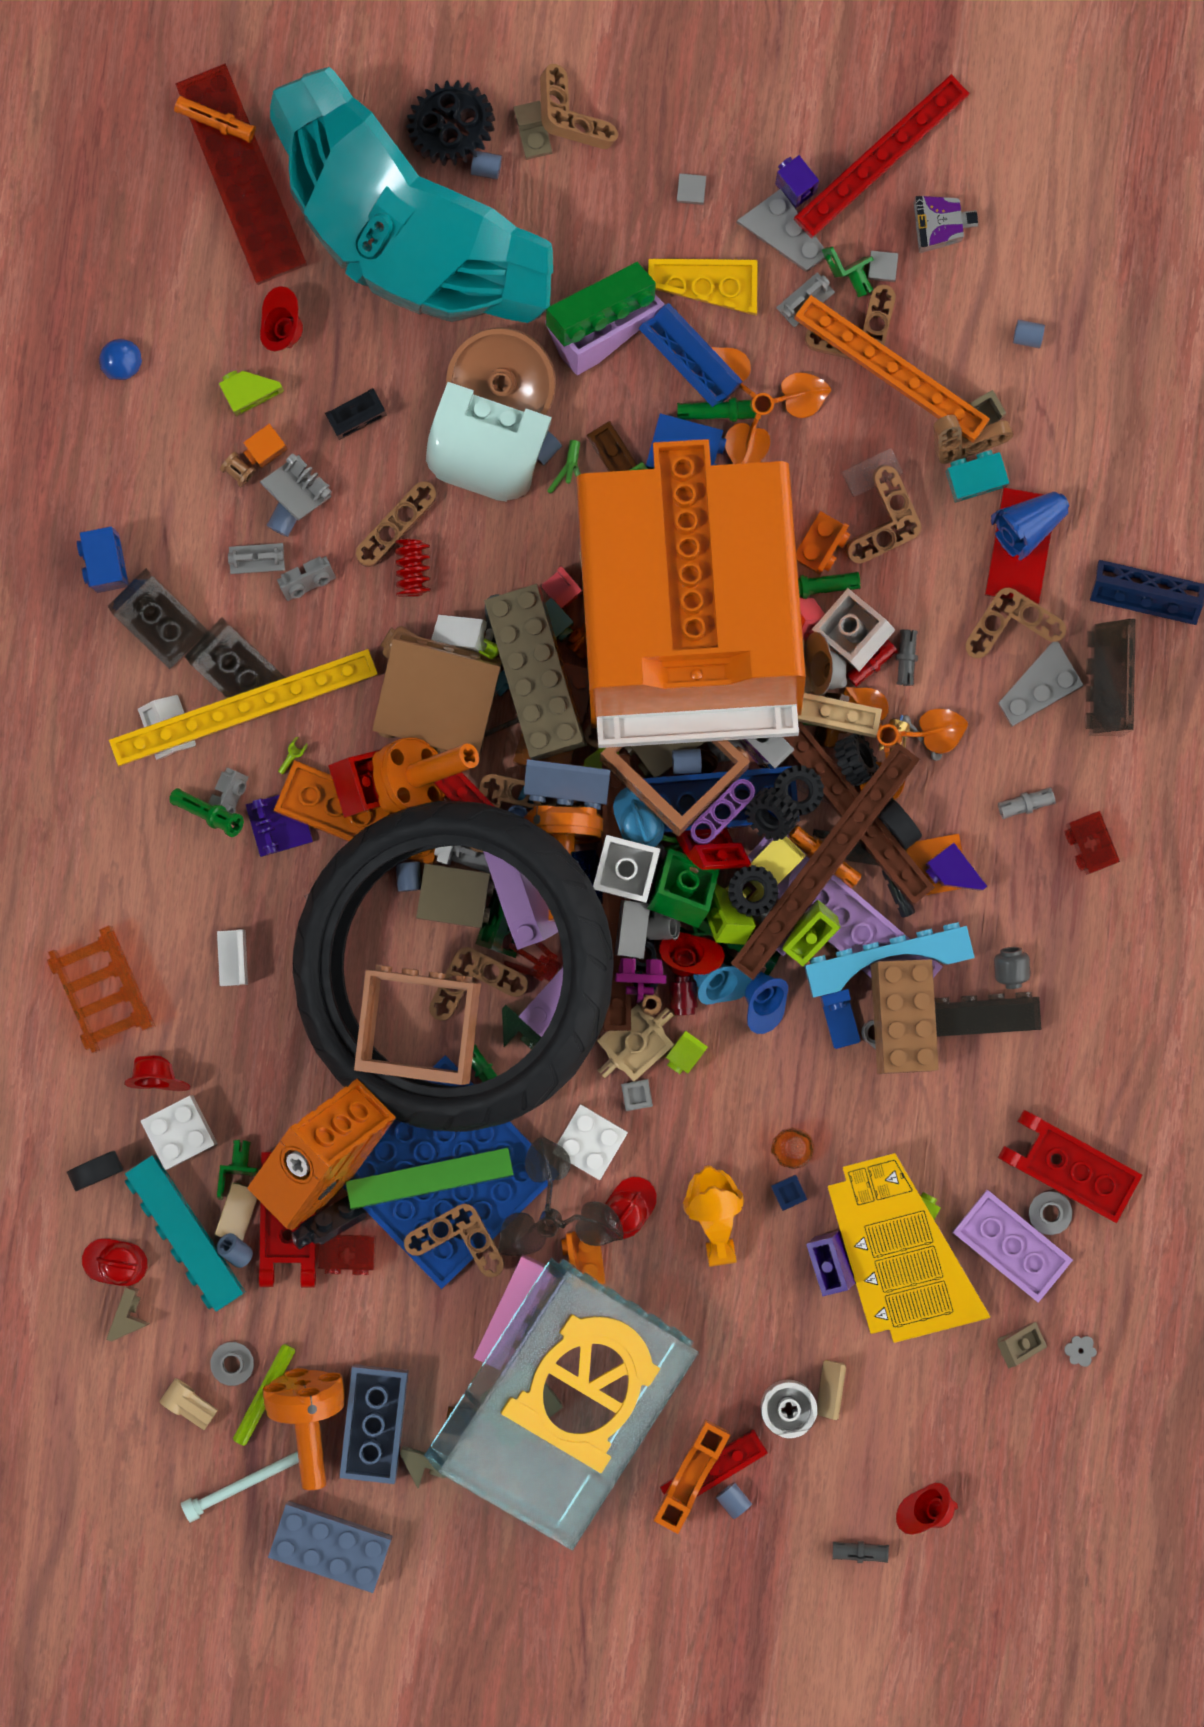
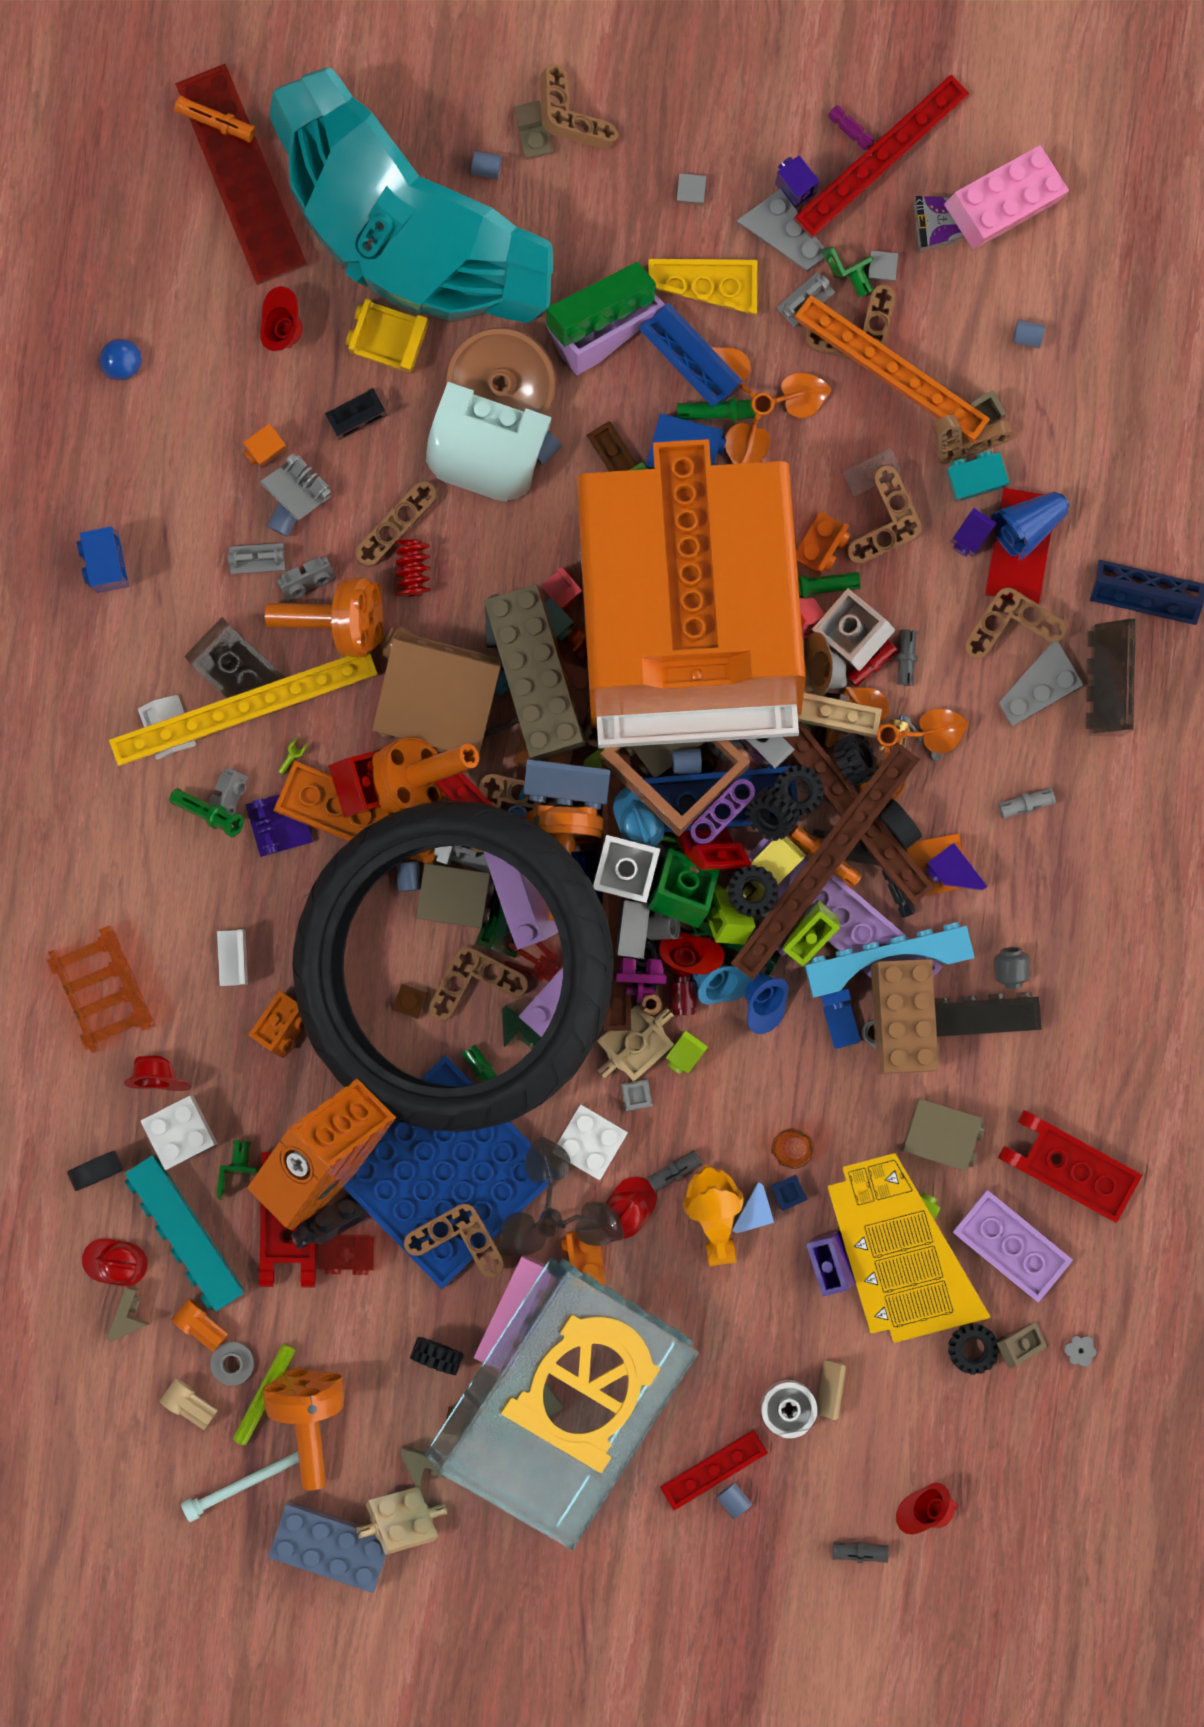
clear smoke slope [108,568,208,669] -> none
tan slope [215,1182,257,1241] -> none
sand blue piece [216,1233,253,1268] -> none
lime slope [219,371,284,417] -> none
medium nougat bush [220,452,256,488] -> none
sand blue brick [339,1364,409,1484] -> none
bright green tile [346,1148,514,1210] -> none
nougat window [354,965,481,1085] -> none
black gear [406,80,495,166] -> none
white hinge [431,615,494,652] -> none
lime hand [479,638,499,659] -> none
bright green plant [548,440,581,493] -> none
orange arch [653,1419,730,1534] -> none
light grey piece [1029,1191,1072,1235] -> none
clear red brick [1064,811,1120,875] -> none
none -> orange piece [171,1298,229,1352]
none -> orange bracket [248,990,305,1058]
none -> orange piece [265,577,384,657]
none -> yellow panel [346,298,429,374]
none -> tan plate [356,1487,447,1555]
none -> reddish brown plate [392,984,428,1019]
none -> black tyre [410,1337,464,1376]
none -> dark grey pin [647,1149,703,1193]
none -> light blue slope [732,1181,774,1234]
none -> magenta axle [828,105,874,150]
none -> dark tan brick [901,1098,985,1171]
none -> bright pink brick [944,145,1069,250]
none -> black tyre [948,1323,999,1375]
none -> dark purple slope [950,508,996,557]

